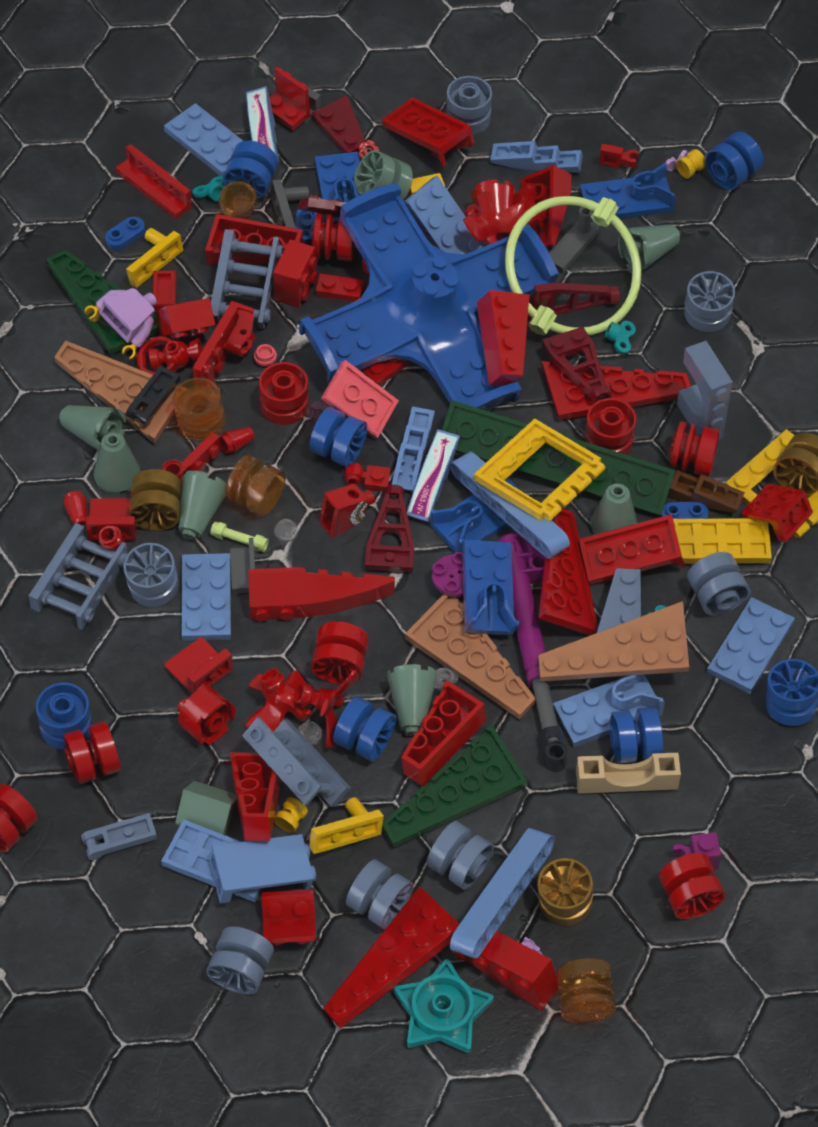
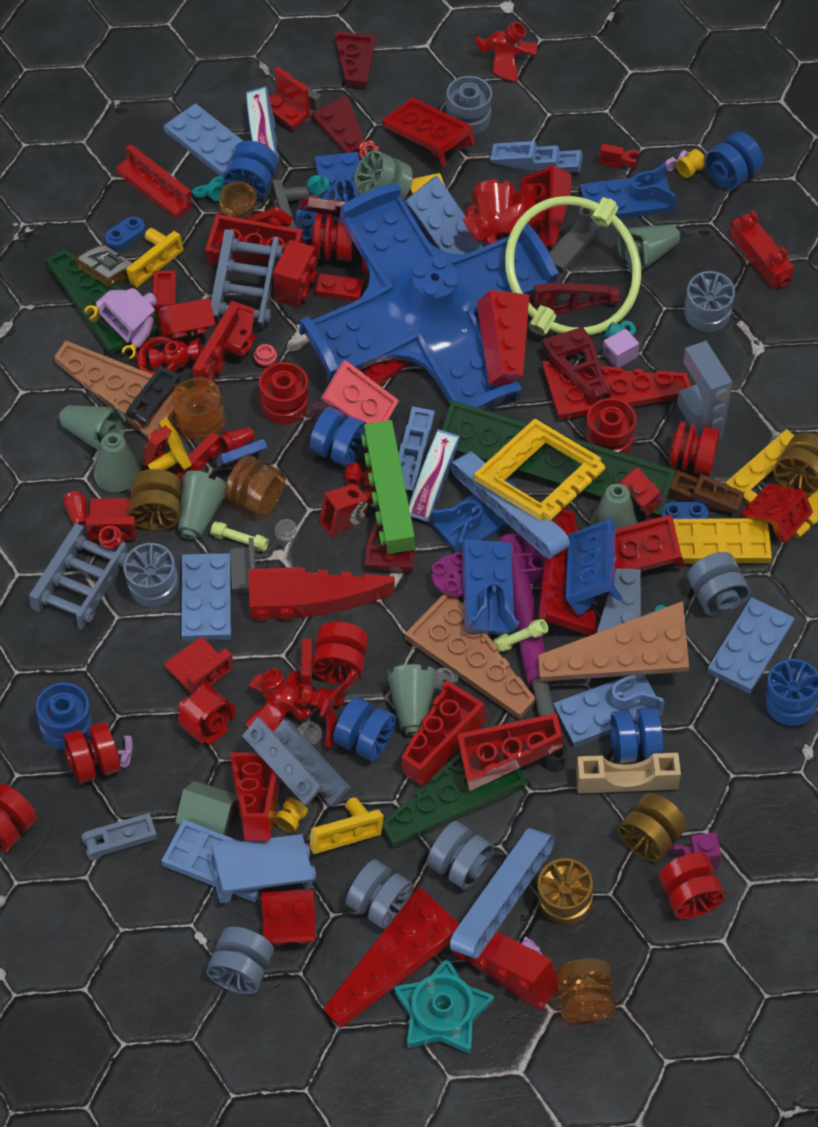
none -> slope [75,245,133,287]
none -> lavender piece [118,735,133,768]
none -> red plate [141,425,172,471]
none -> yellow piece [148,417,192,470]
none -> blue tile [213,439,267,469]
none -> red plate [248,206,293,227]
none -> red tile [301,638,313,686]
none -> teal piece [307,175,329,199]
none -> dark red wing [334,31,376,88]
none -> bright green brick [361,420,416,554]
none -> red wedge [458,713,563,791]
none -> red animal [475,22,537,82]
none -> yellowish green bar [493,619,548,652]
none -> blue plate [566,518,623,616]
none -> lavender panel [602,329,639,367]
none -> red torso [617,467,664,517]
none -> pearl gold wheel [618,793,687,862]
none -> red brick [729,210,794,289]

